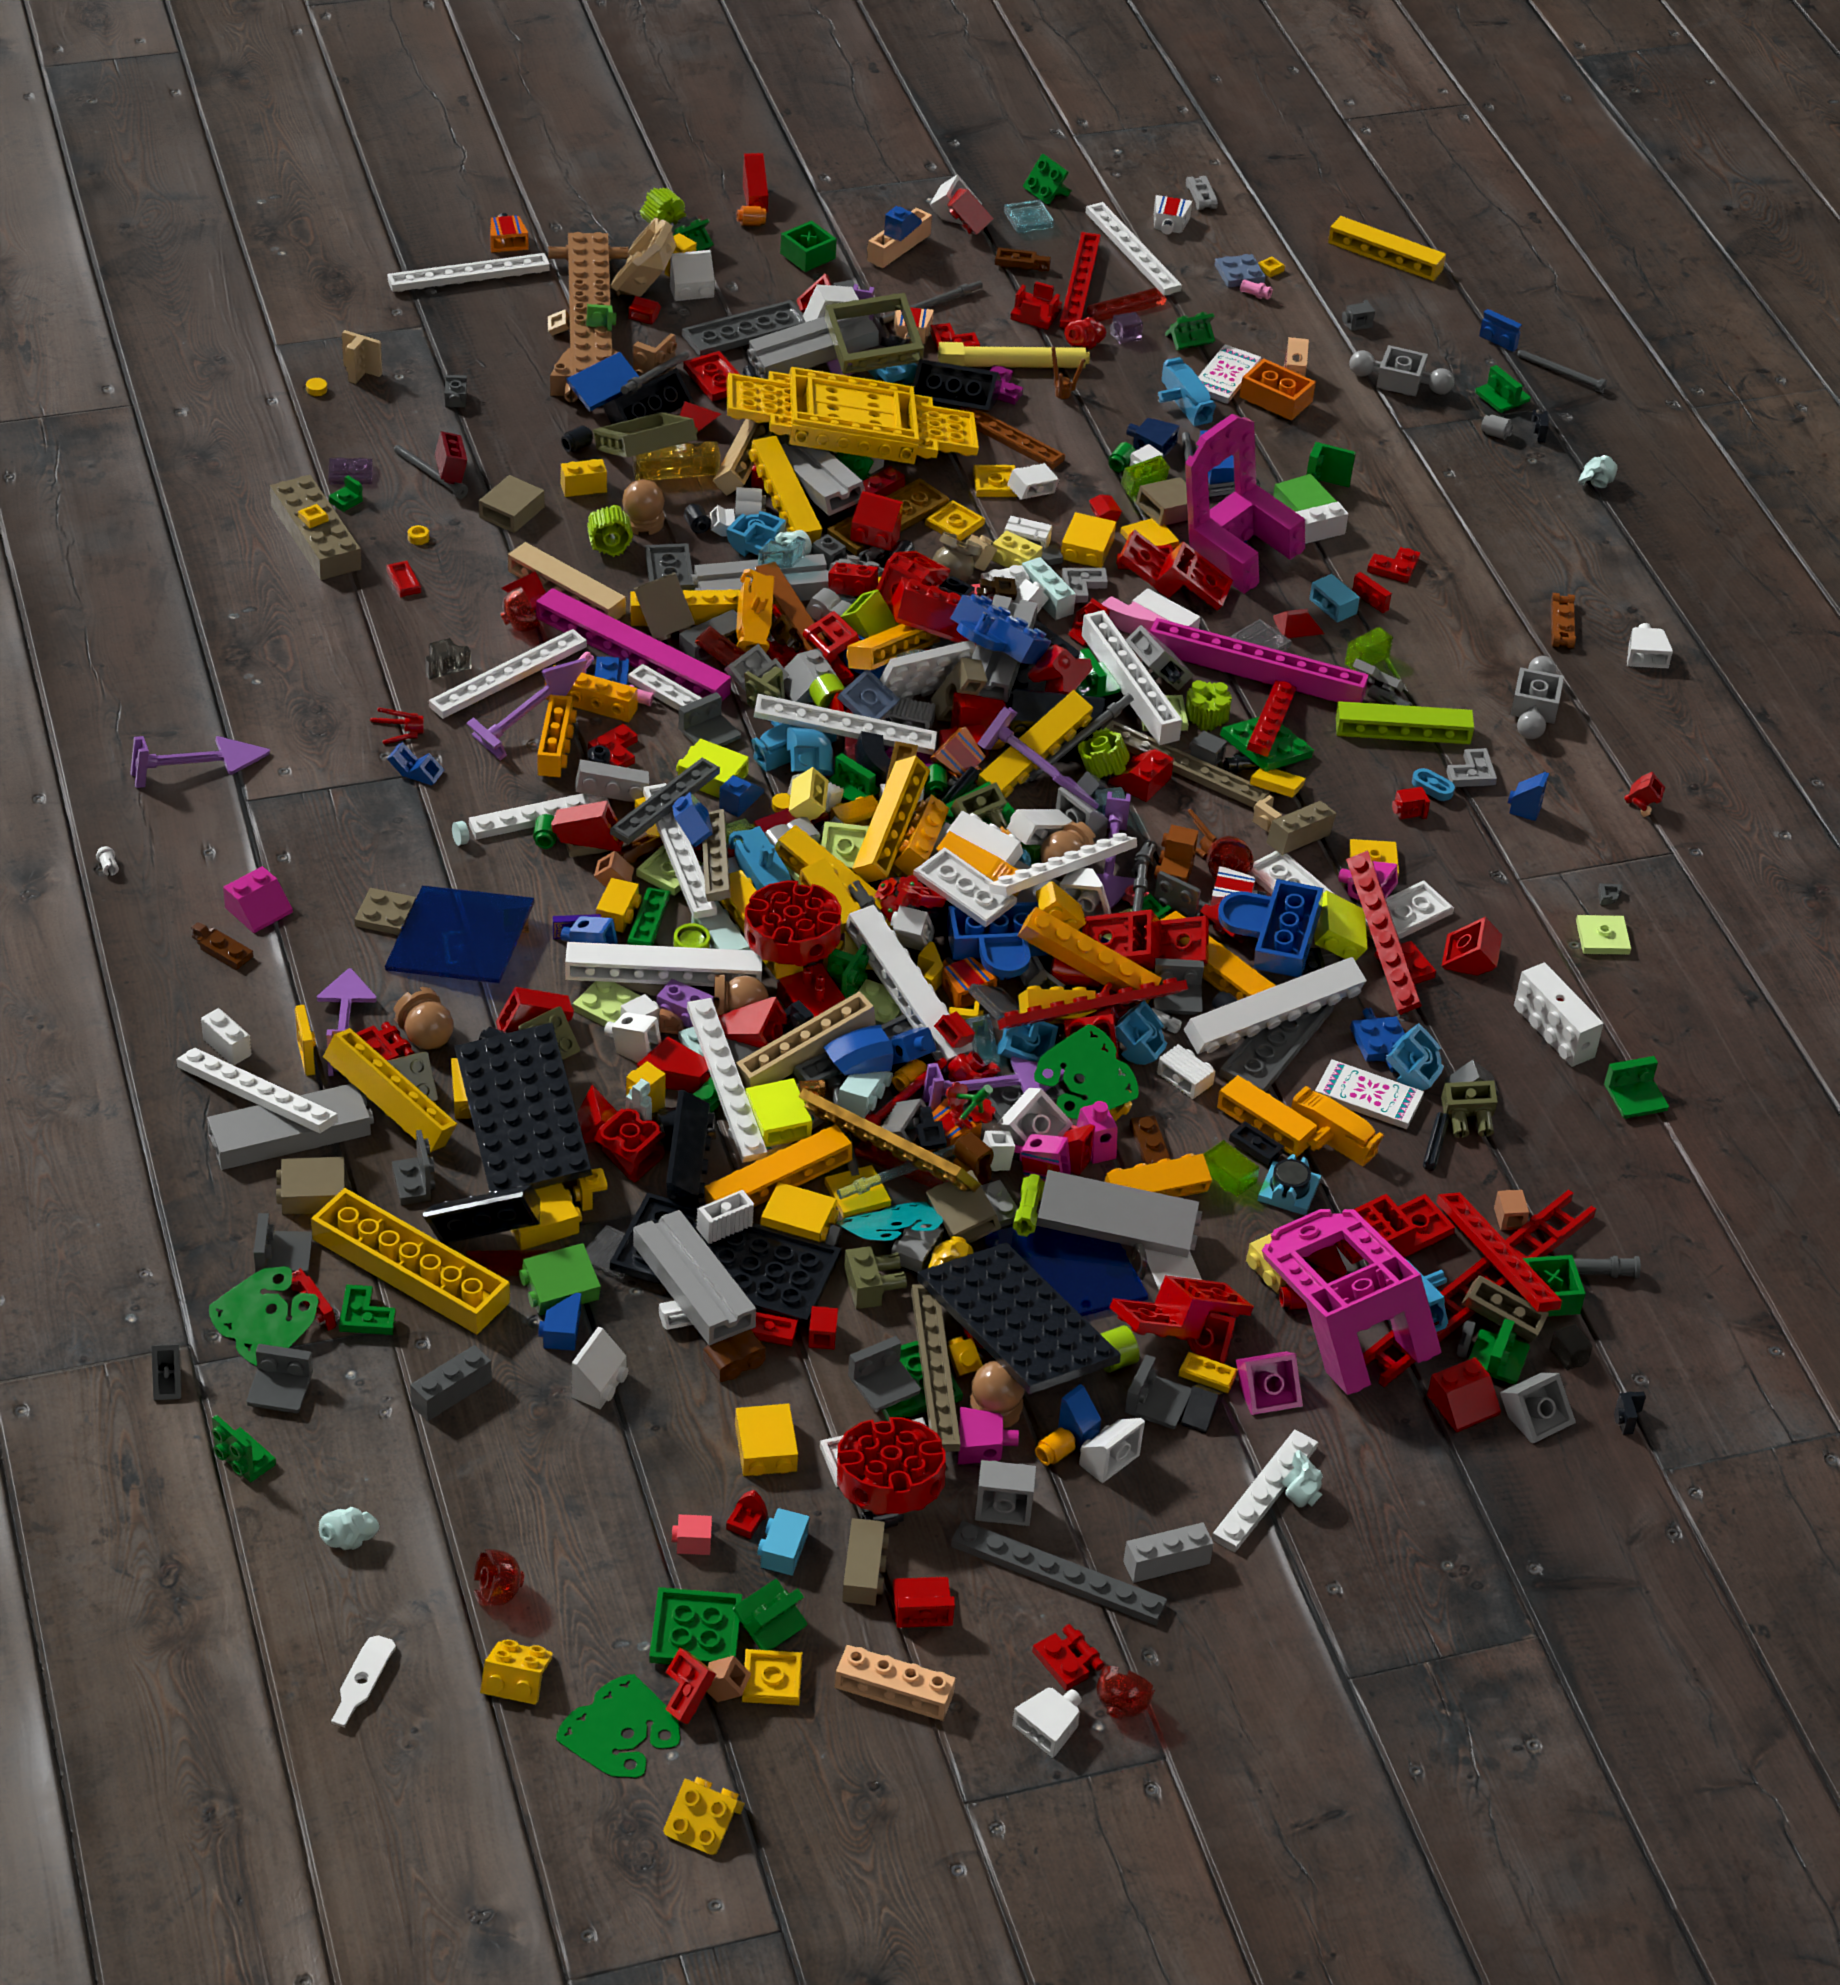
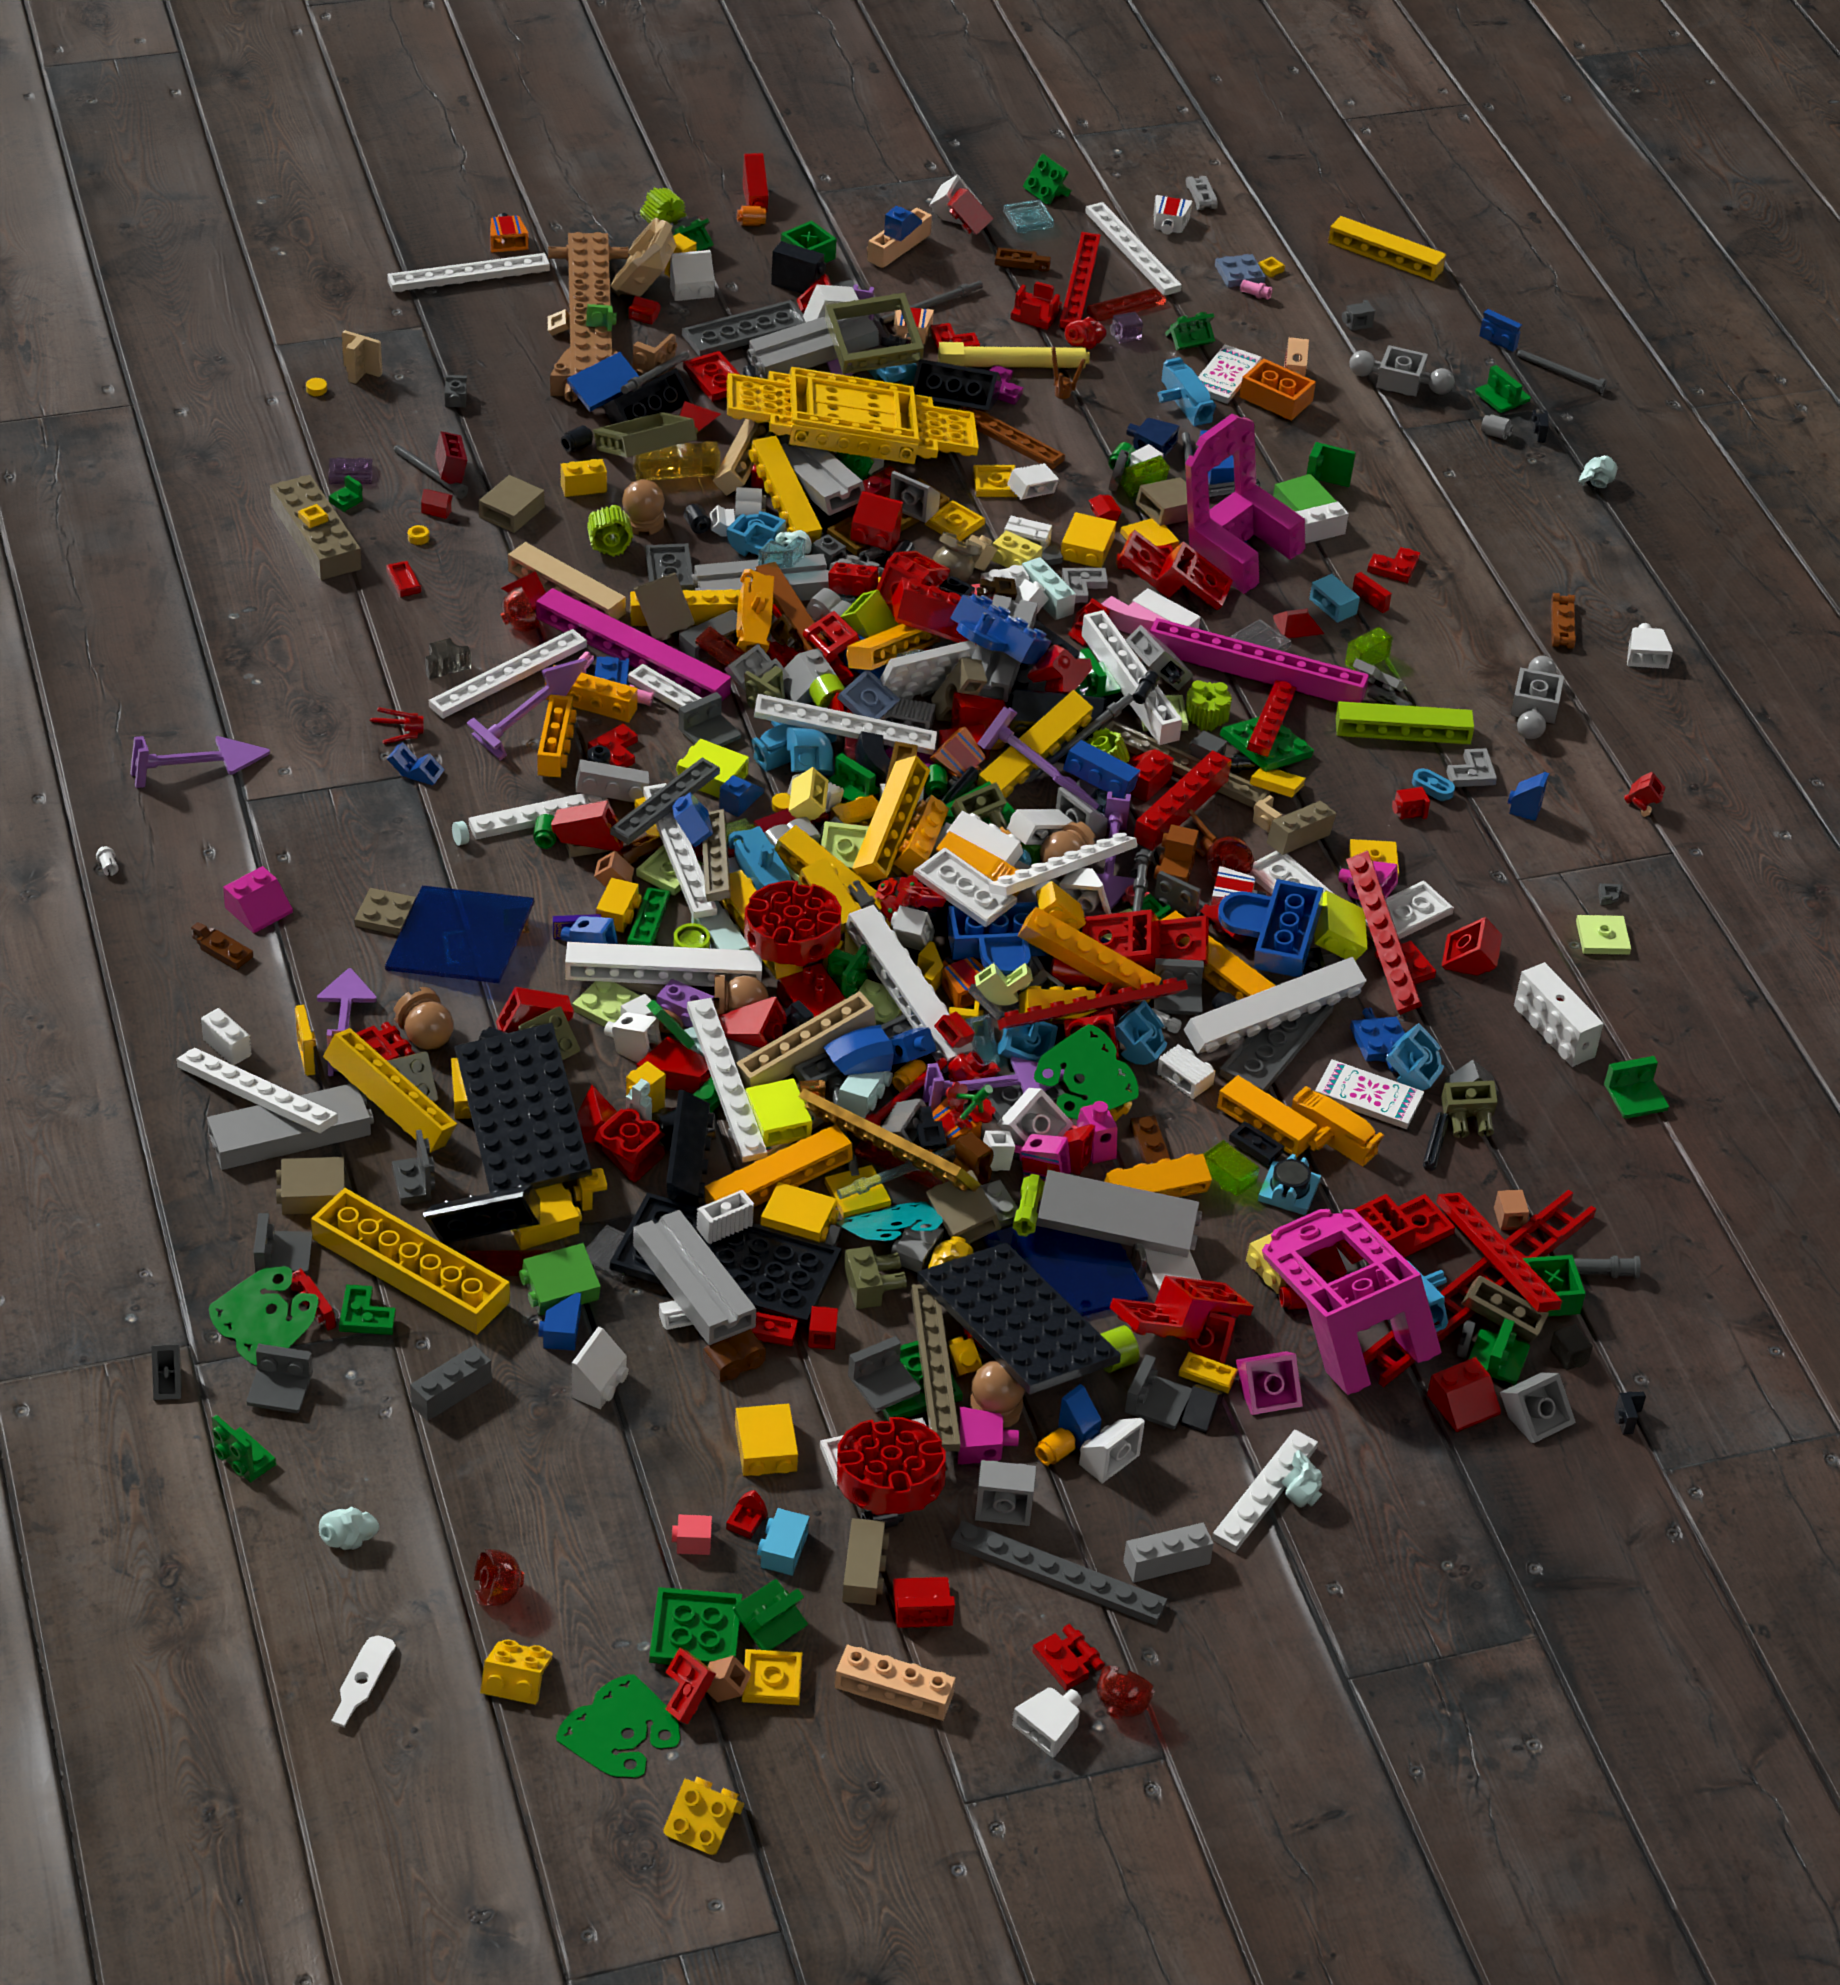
none -> red piece [421,489,453,519]
none -> green tile [646,1000,695,1049]
none -> black brick [771,241,826,294]
none -> light grey slope [890,471,940,523]
none -> yellowish green brick [974,963,1033,1006]
none -> blue brick [1063,740,1141,799]
none -> dark grey tile [1108,450,1129,492]
none -> black pin [1132,670,1159,704]
none -> red brick [1134,750,1232,851]

